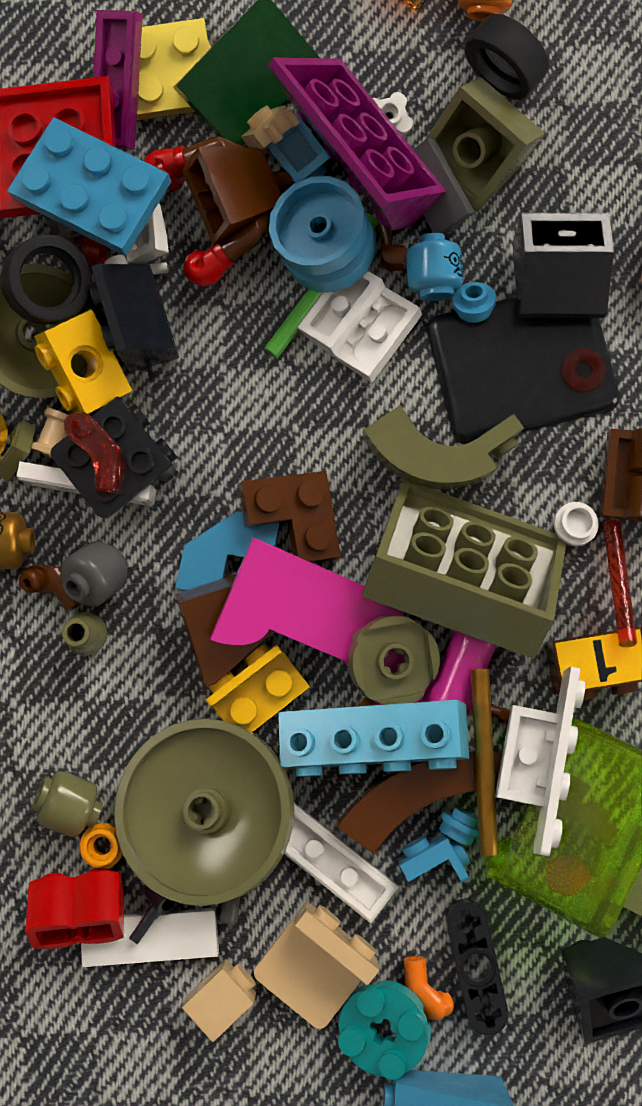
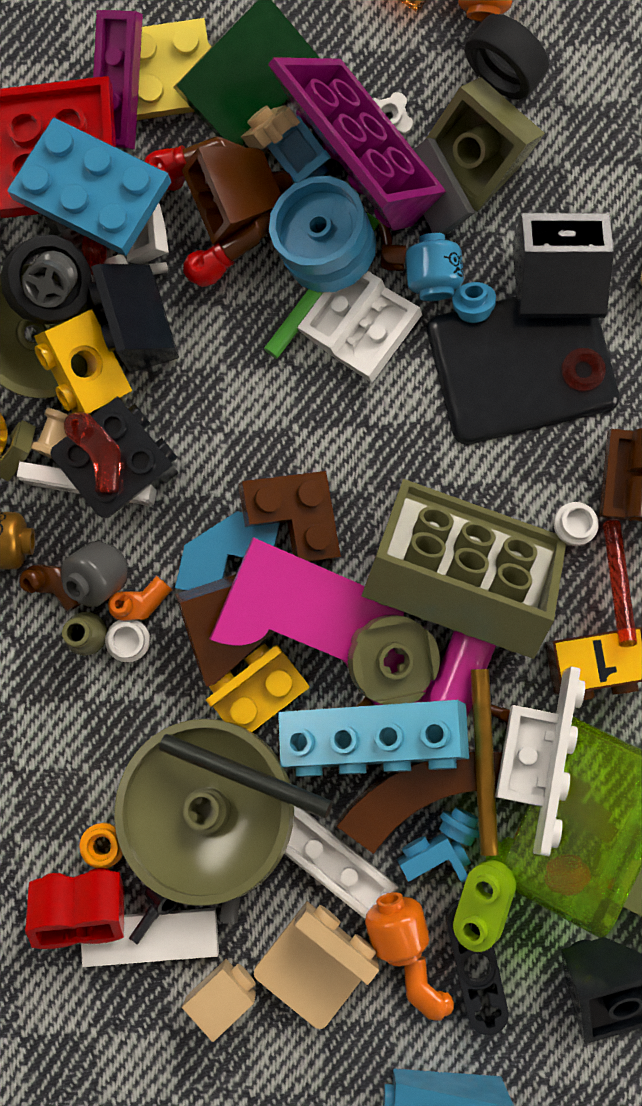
olive head [31,771,103,837] -> none
teal plate [338,980,431,1080] -> none
olive arch [362,405,524,489] -> none
none -> dark grey wheel [22,251,78,308]
none -> white plate [105,620,150,662]
none -> orange arm [108,576,173,620]
none -> pearl dark grey bar [159,734,333,819]
none -> orange head [365,892,429,966]
none -> lime plate [453,860,516,952]

